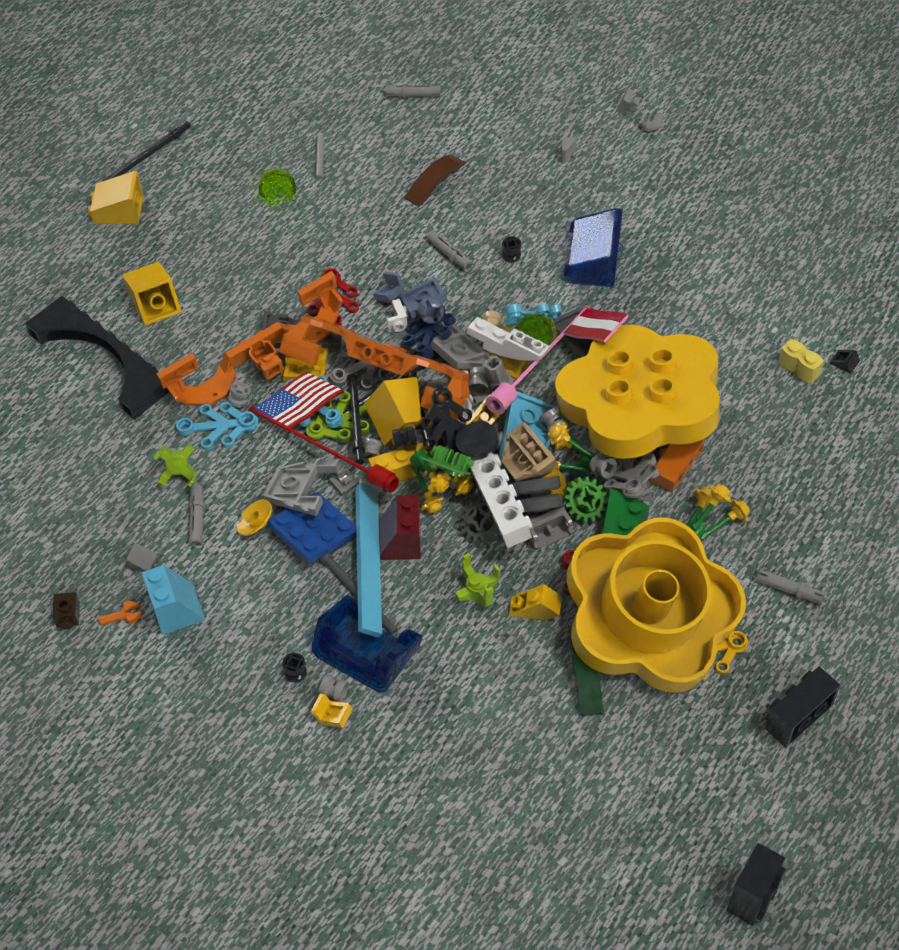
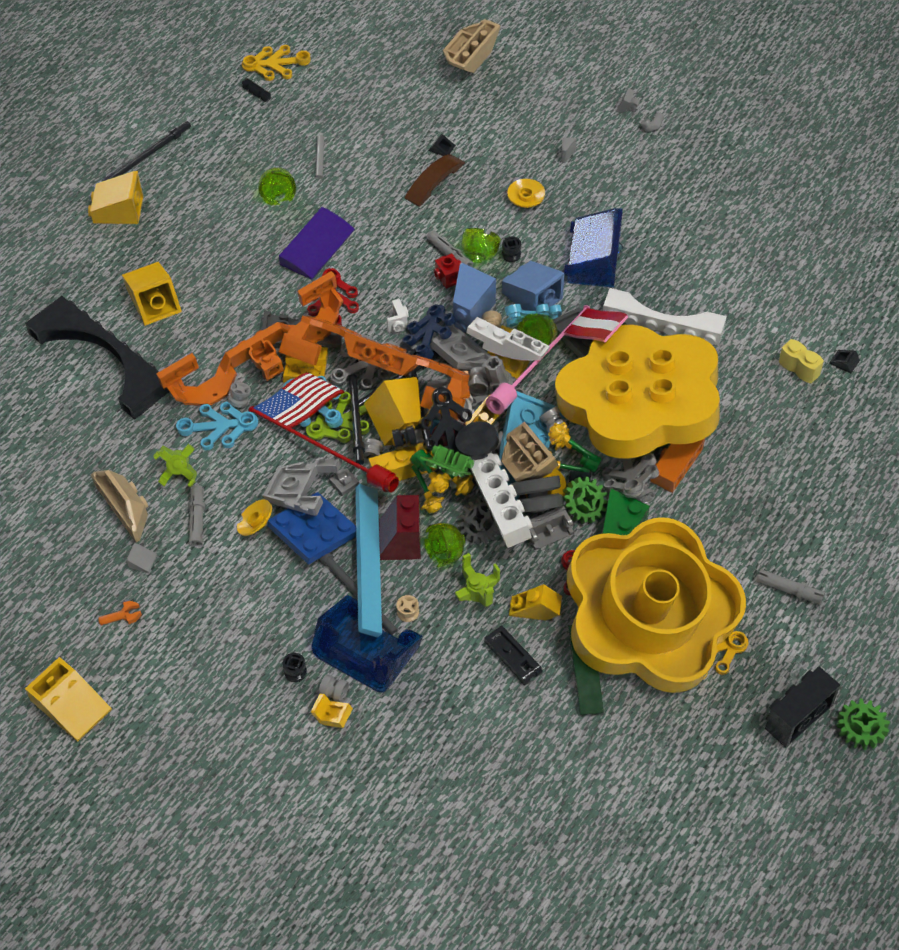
dark brown brick [52,592,80,629] -> none
medium azure slope [142,565,205,635] -> none
sand blue bracket [373,272,405,303] -> none
light grey pin [386,84,440,98] -> none
sand blue plate [400,277,448,324] -> none
light grey wheel [590,454,617,479] -> none
yellow plant [686,483,750,541] -> none
black brick [726,843,786,926] -> none
none -> yellow slope [25,657,112,742]
none -> tan wedge [91,470,148,543]
none -> yellow plant [242,45,311,81]
none -> black axle [242,78,272,102]
none -> dark purple slope [279,207,355,280]
none -> tan wheel [397,595,419,622]
none -> clear neon green cylinder [424,523,465,568]
none -> black slope [428,134,456,156]
none -> red brick [433,253,461,289]
none -> tan wedge [443,19,501,73]
none -> medium blue slope [453,263,496,333]
none -> clear neon green cylinder [461,228,501,263]
none -> black plate [484,625,543,686]
none -> medium blue slope [502,261,564,311]
none -> yellow dish [507,179,545,208]
none -> white arch [603,288,727,346]
none -> bright green gear [836,699,890,750]

